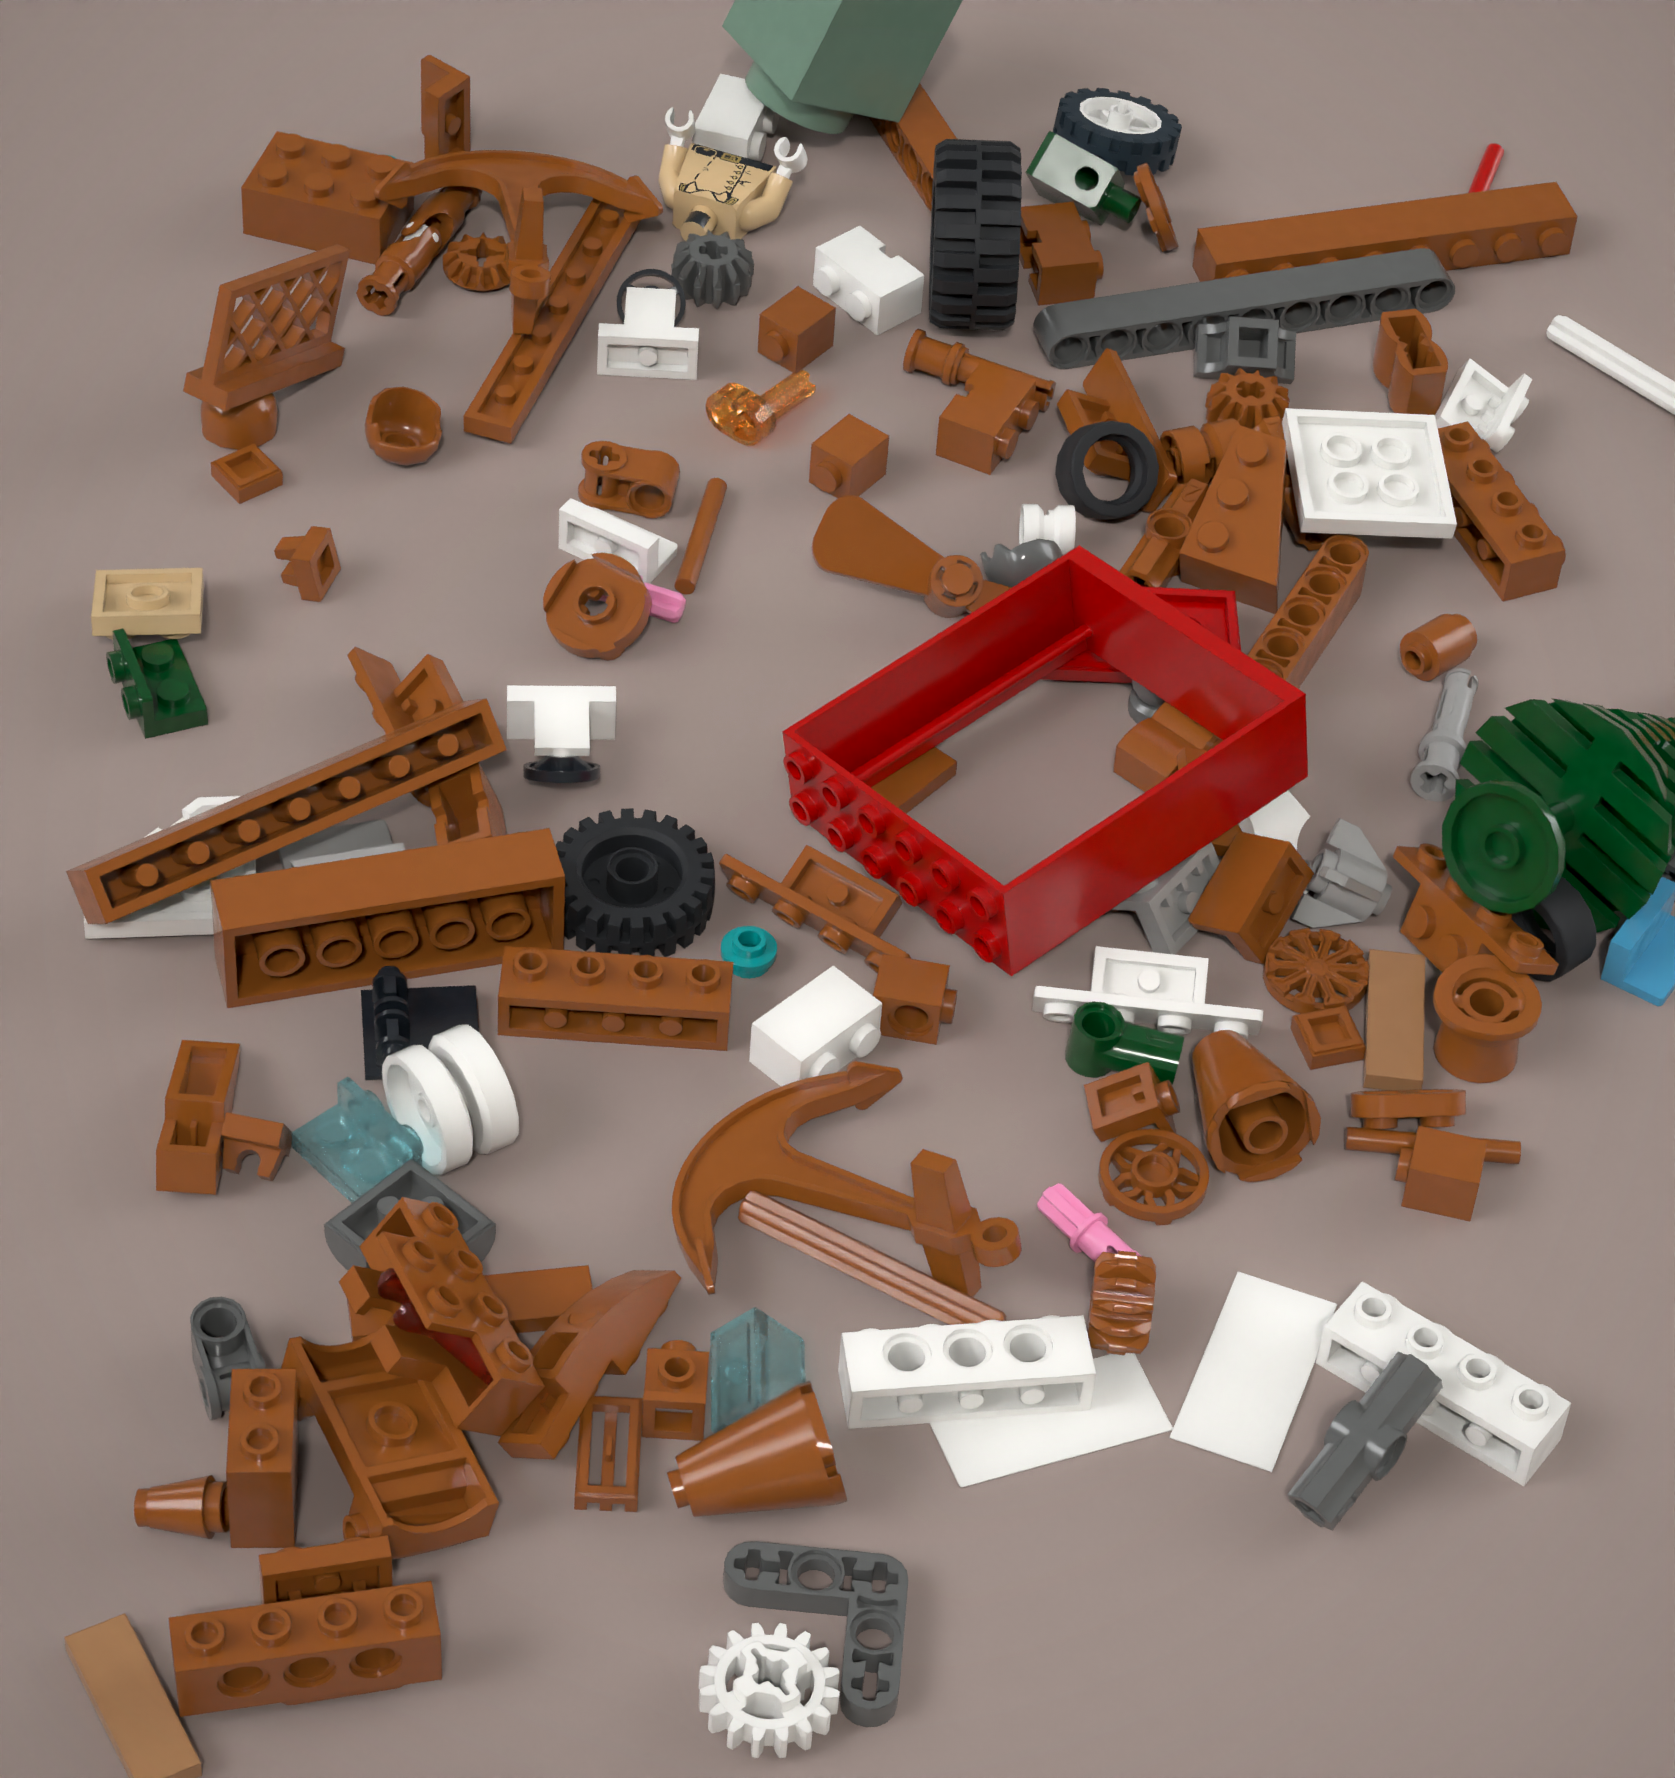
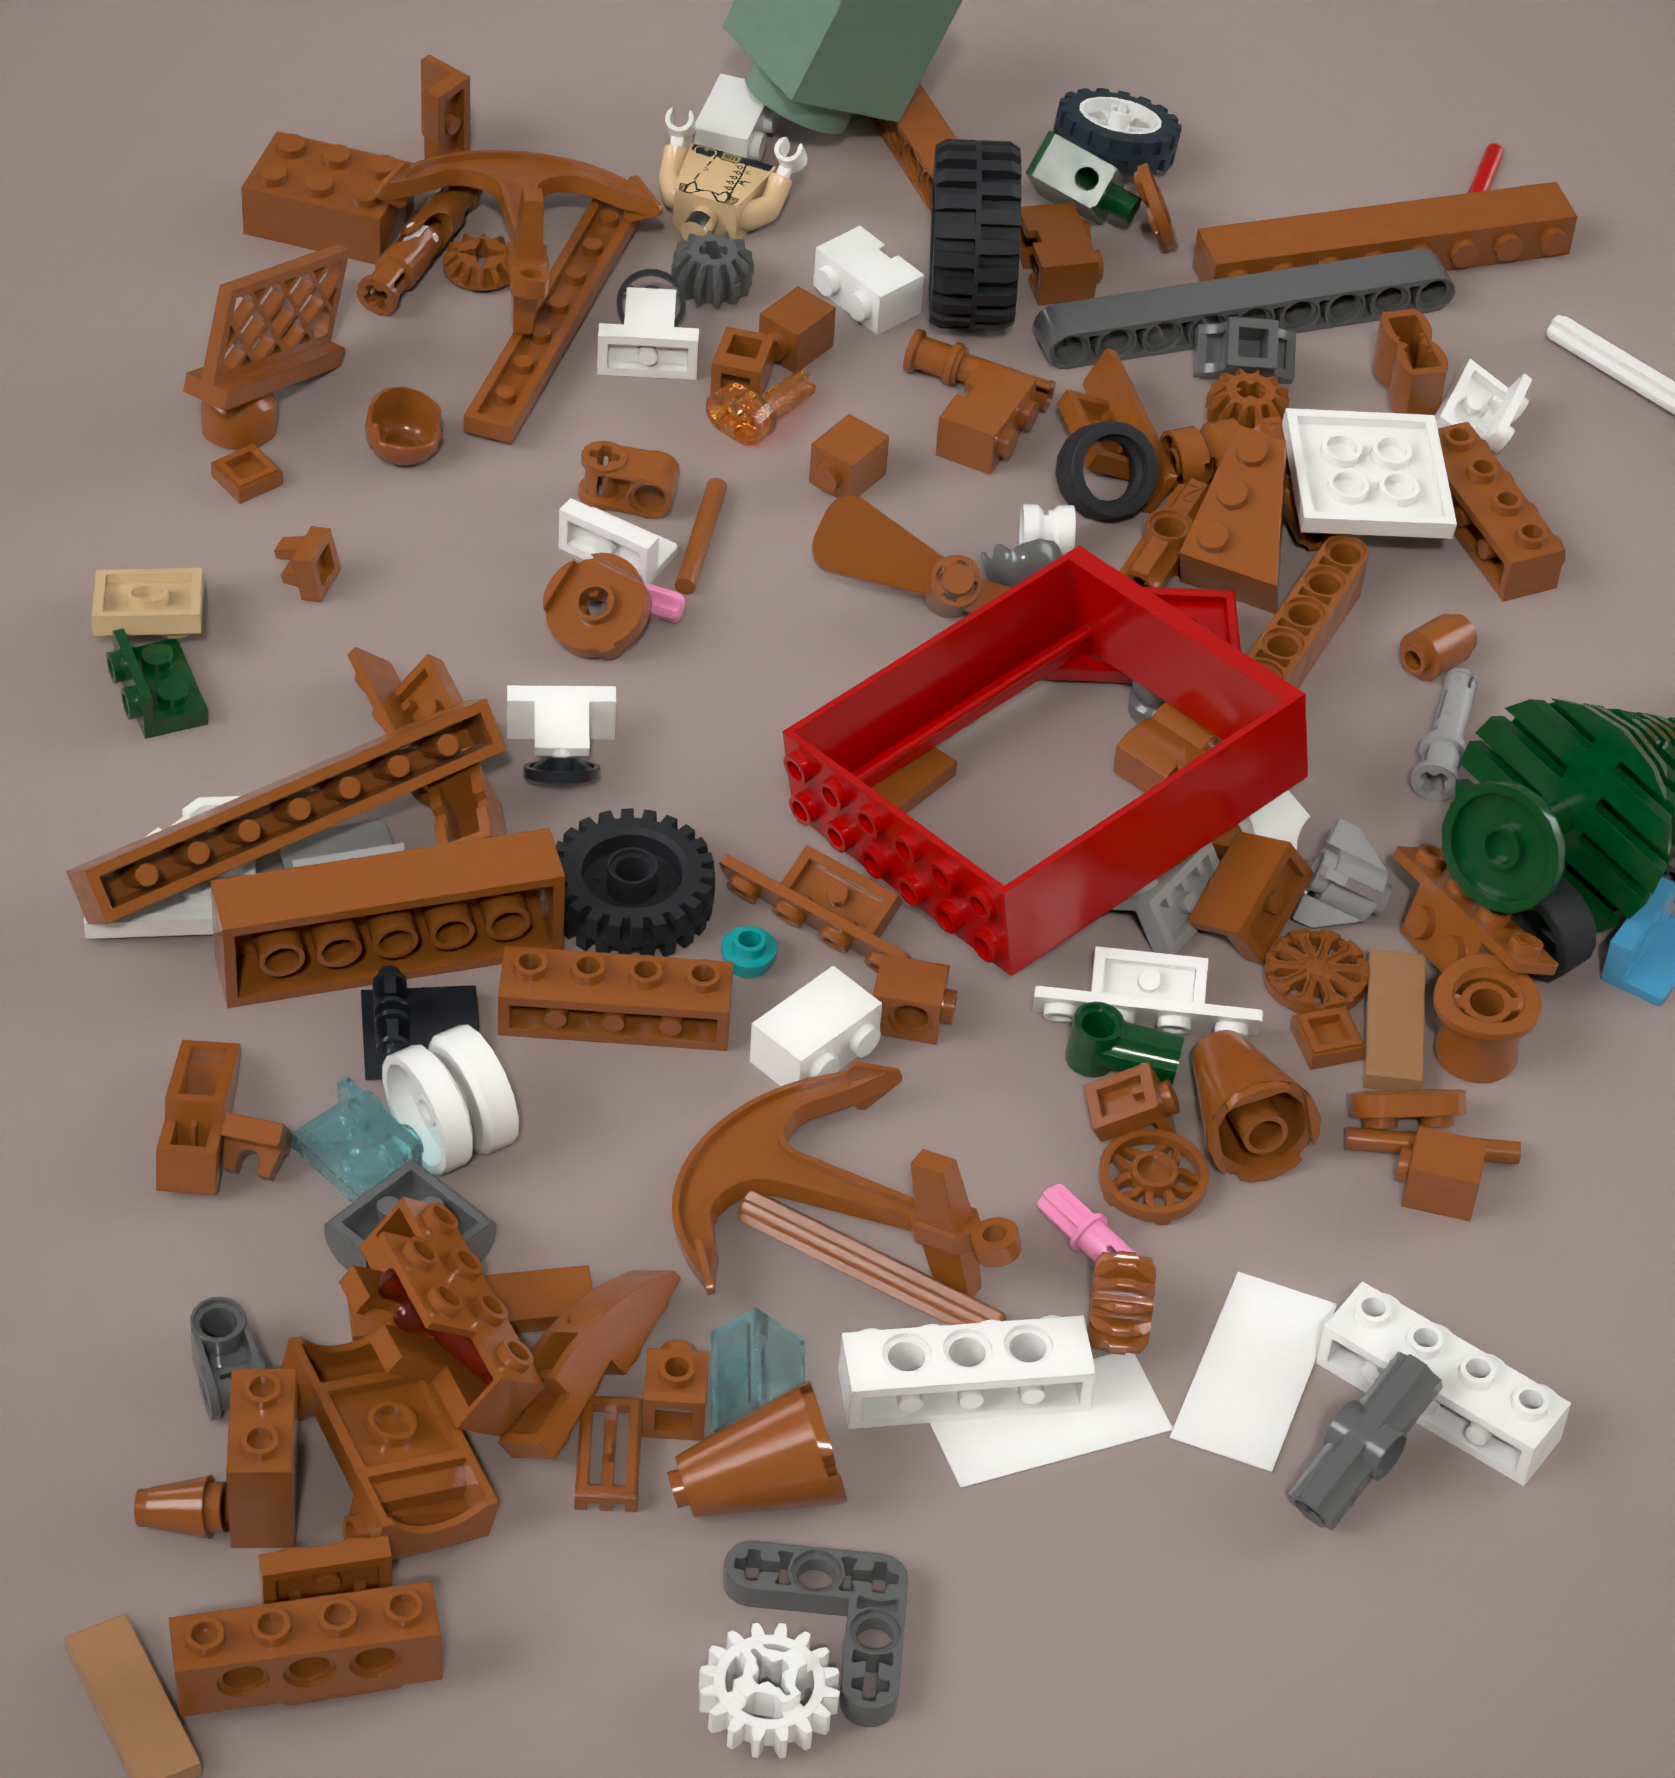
none -> dark orange brick [710,326,775,411]

